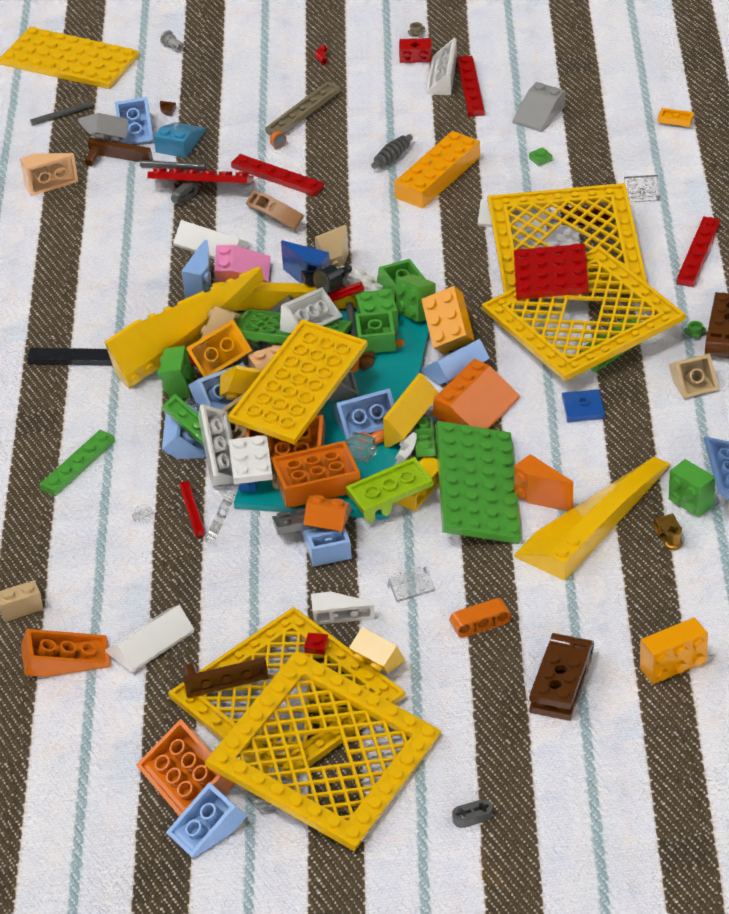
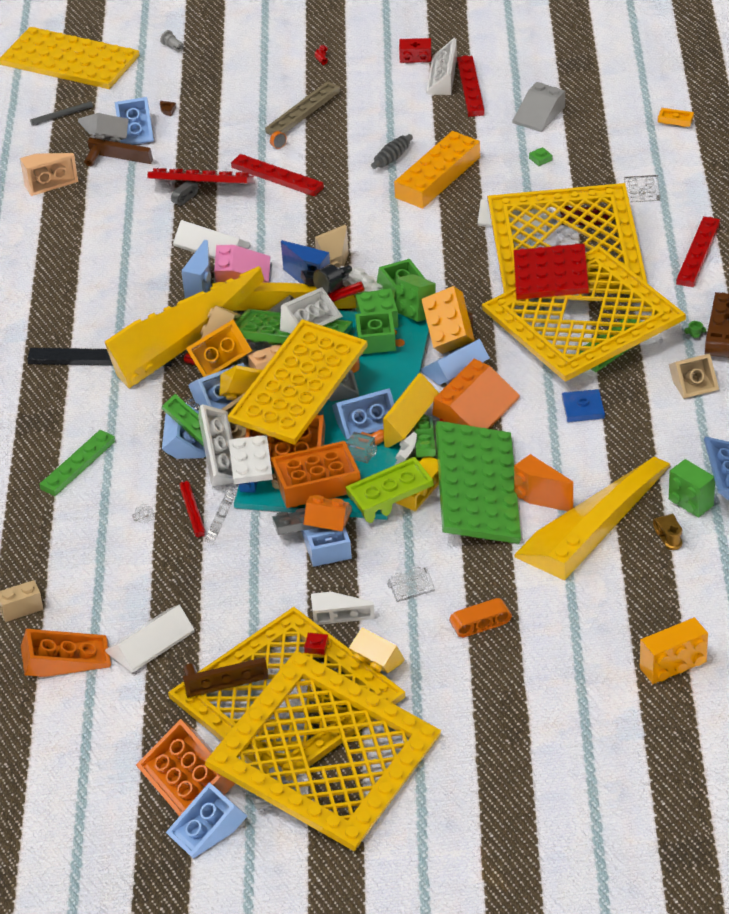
dark grey bar [140,160,206,170] -> none
dark azure slope [154,122,206,158] -> none
bright green brick [158,346,195,399] -> none
medium nougat slope [245,190,305,230] -> none
dark grey bar [346,302,357,337] -> none
reddish brown tile [359,351,375,371] -> none
dark tan plate [408,22,425,36] -> none
dark grey beam [452,799,493,828] -> none
reddish brown hinge [529,633,594,721] -> none

